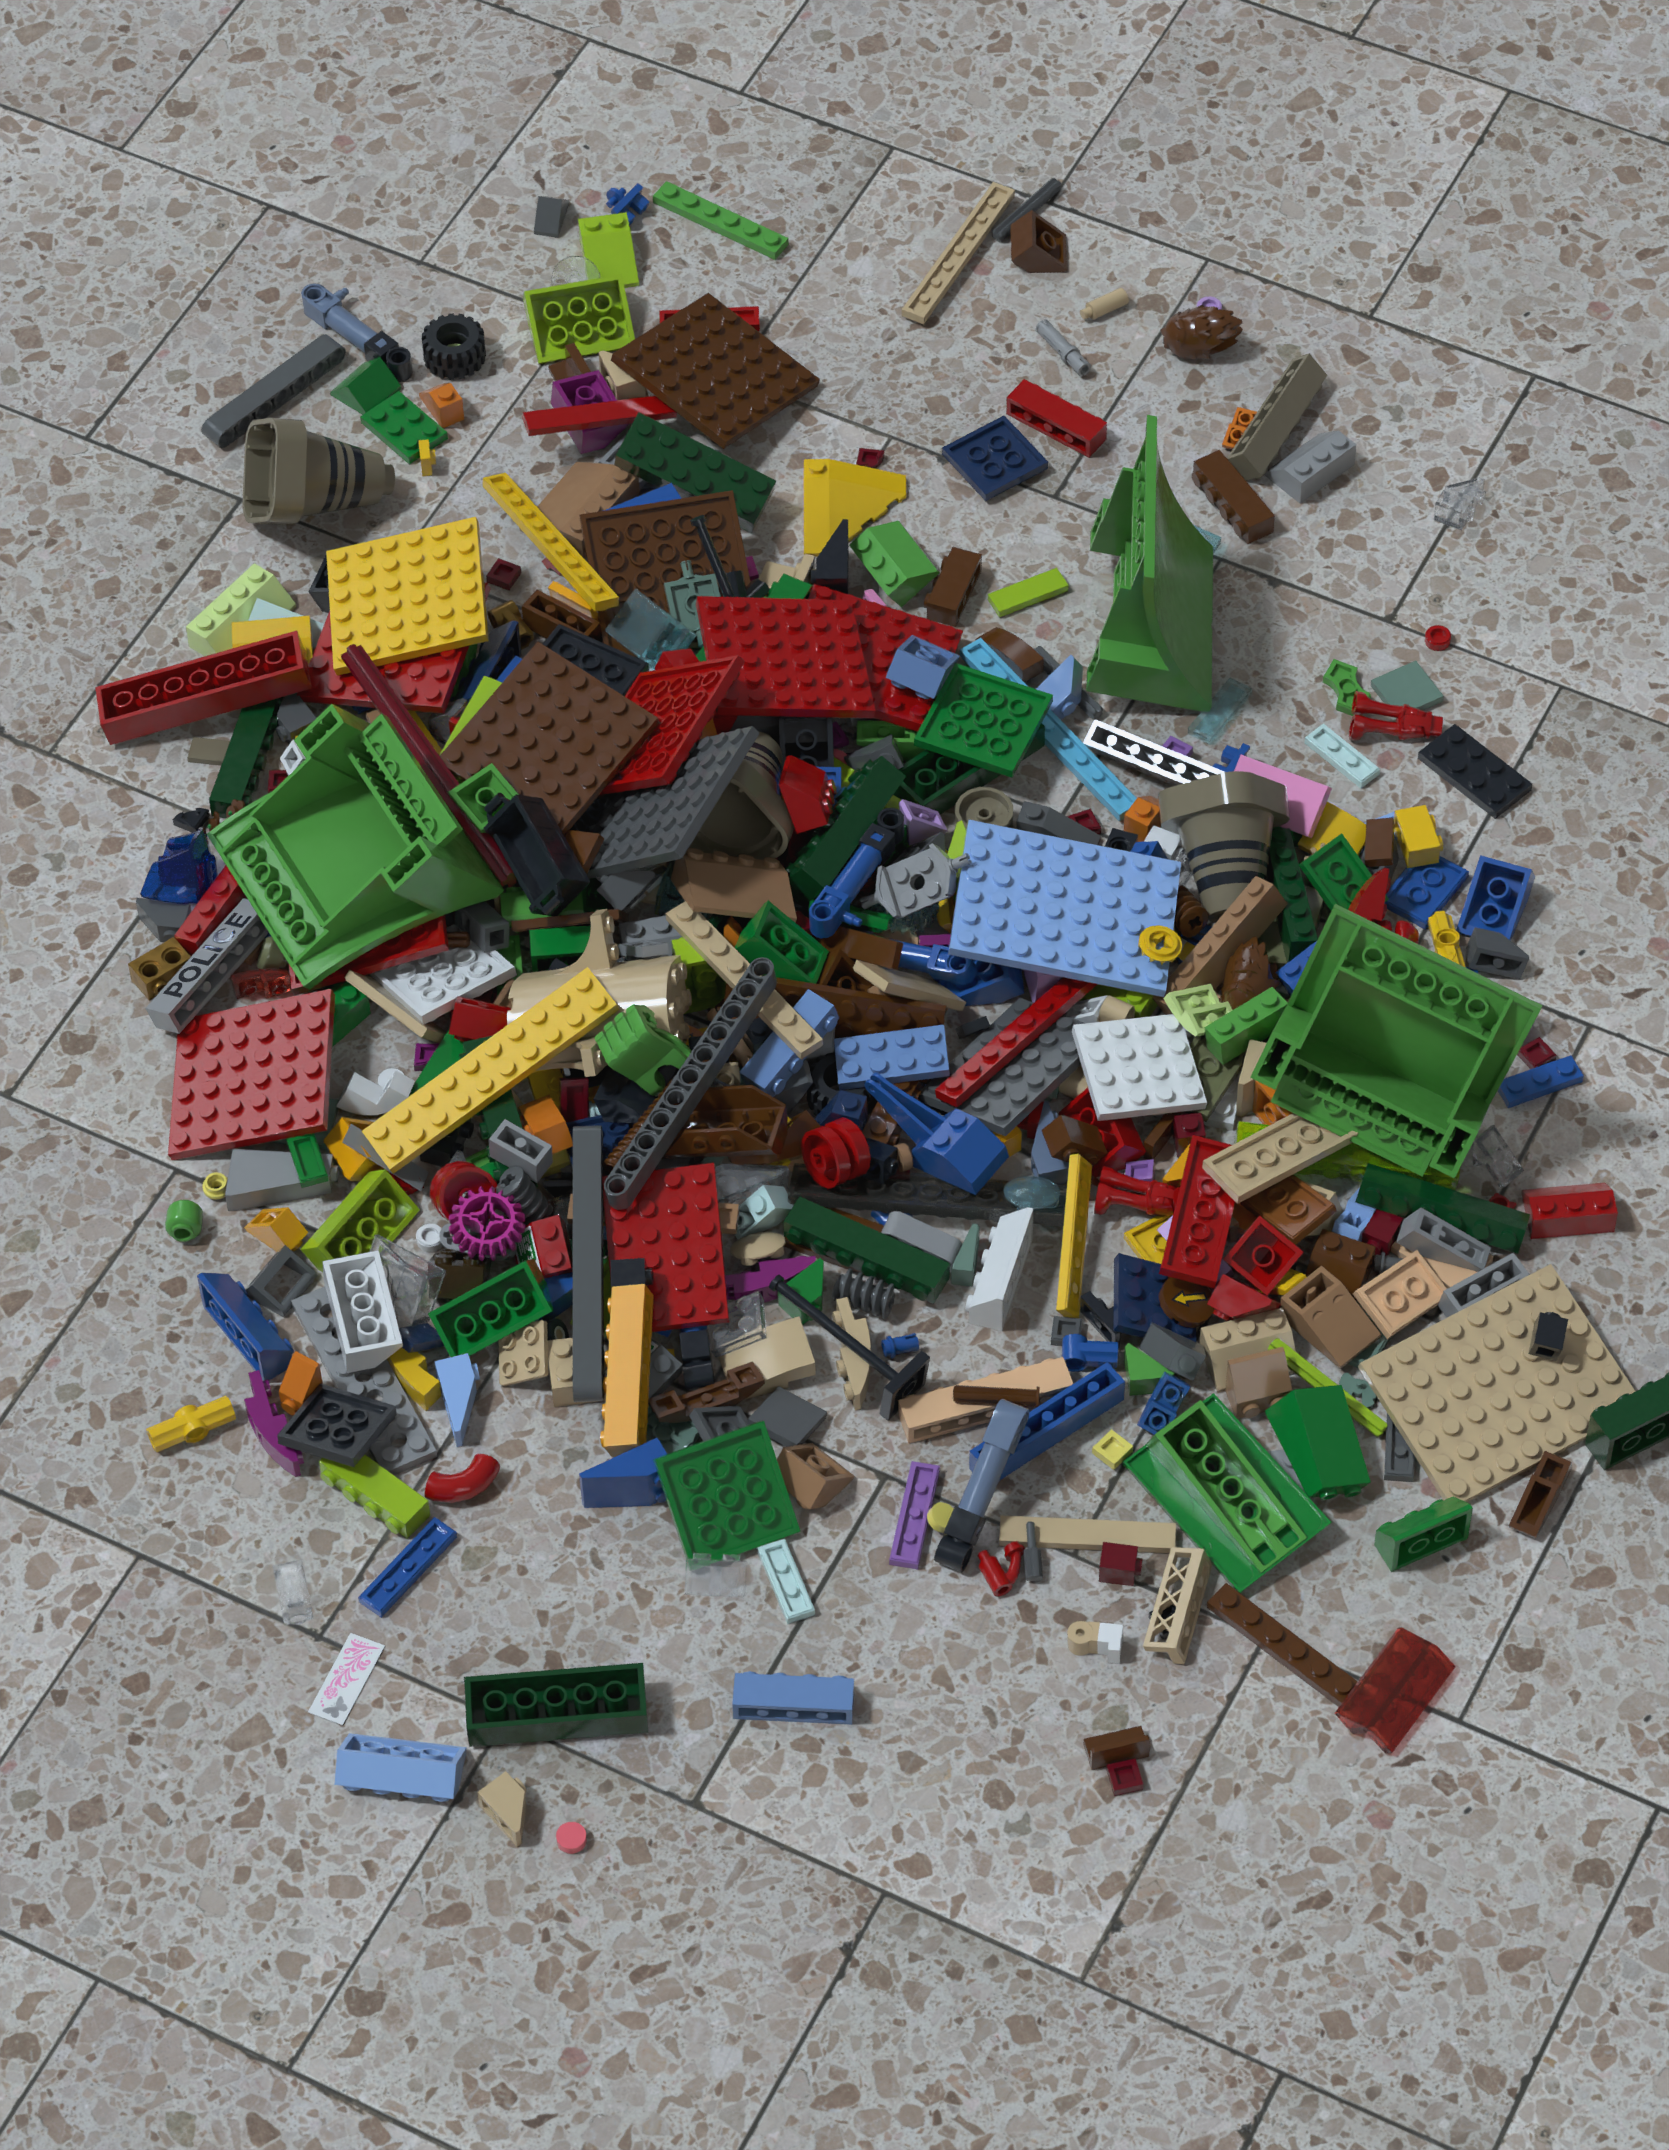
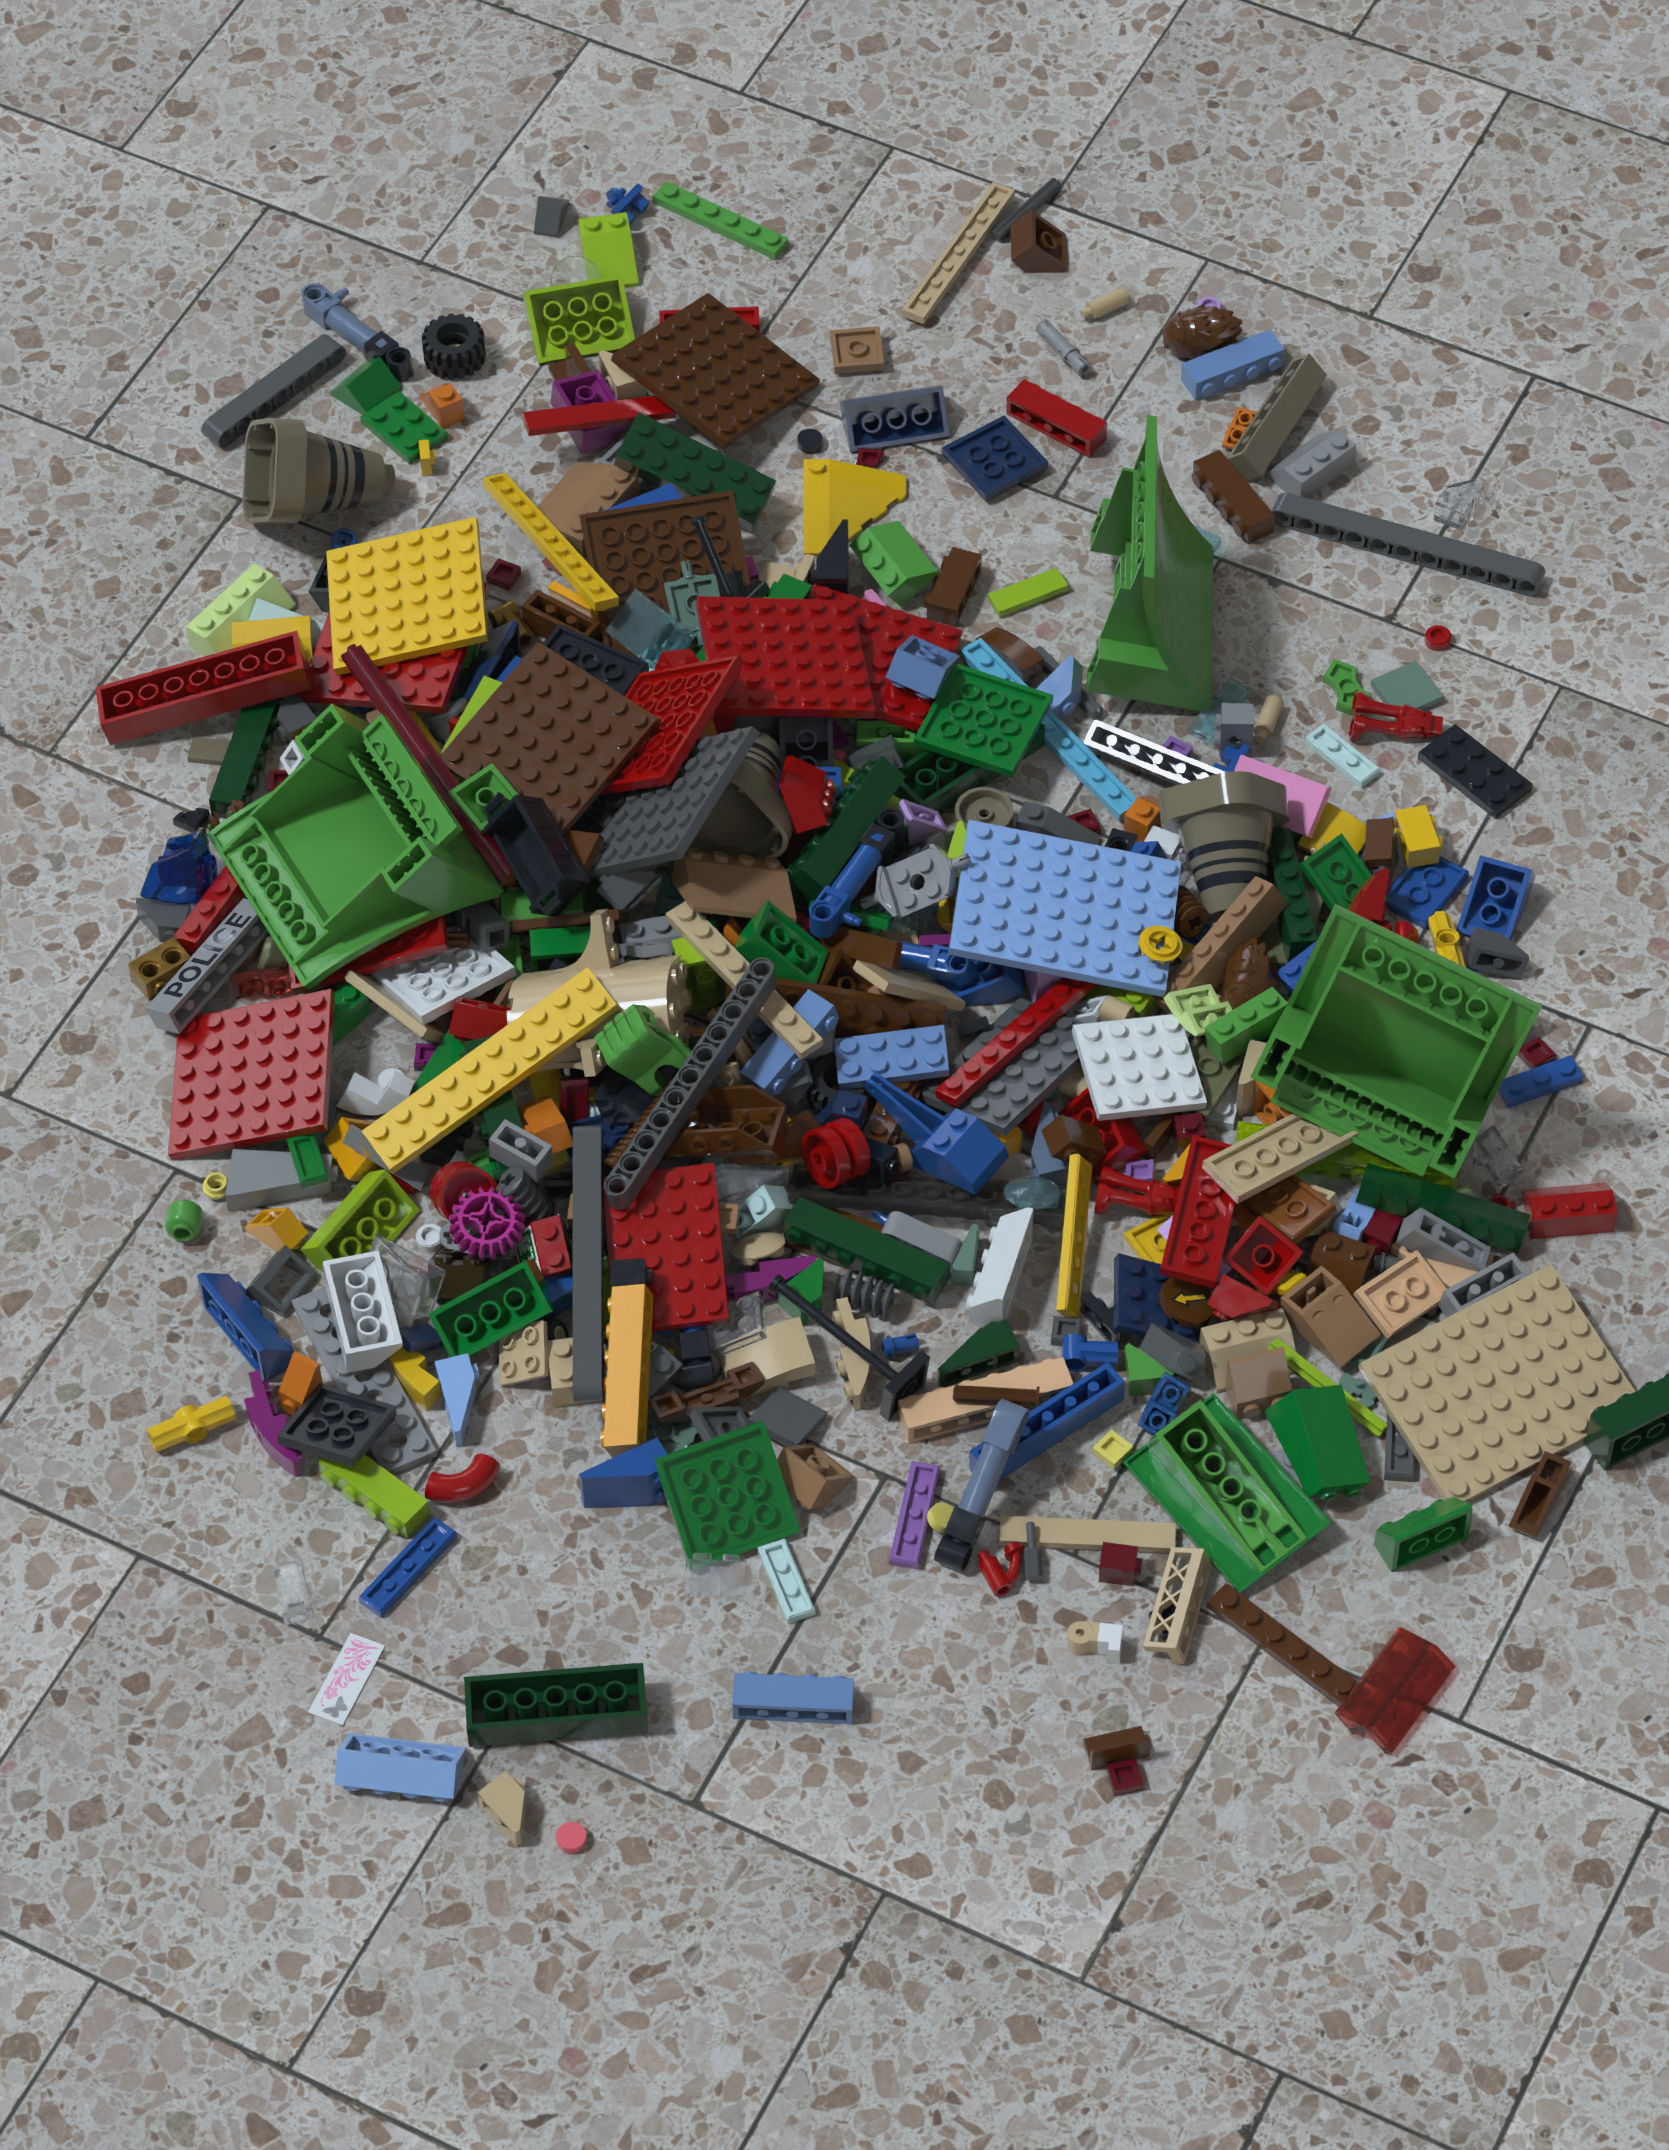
black brick [1528,1312,1568,1361] -> none
none -> blue tile [330,528,357,549]
none -> black tile [797,429,823,453]
none -> medium nougat plate [830,326,885,374]
none -> dark blue slope [839,385,950,452]
none -> dark green slope [937,1319,1019,1387]
none -> medium blue brick [1181,330,1285,401]
none -> light grey brick [1214,703,1254,758]
none -> tan cylinder [1253,695,1284,743]
none -> dark grey beam [1271,493,1546,596]

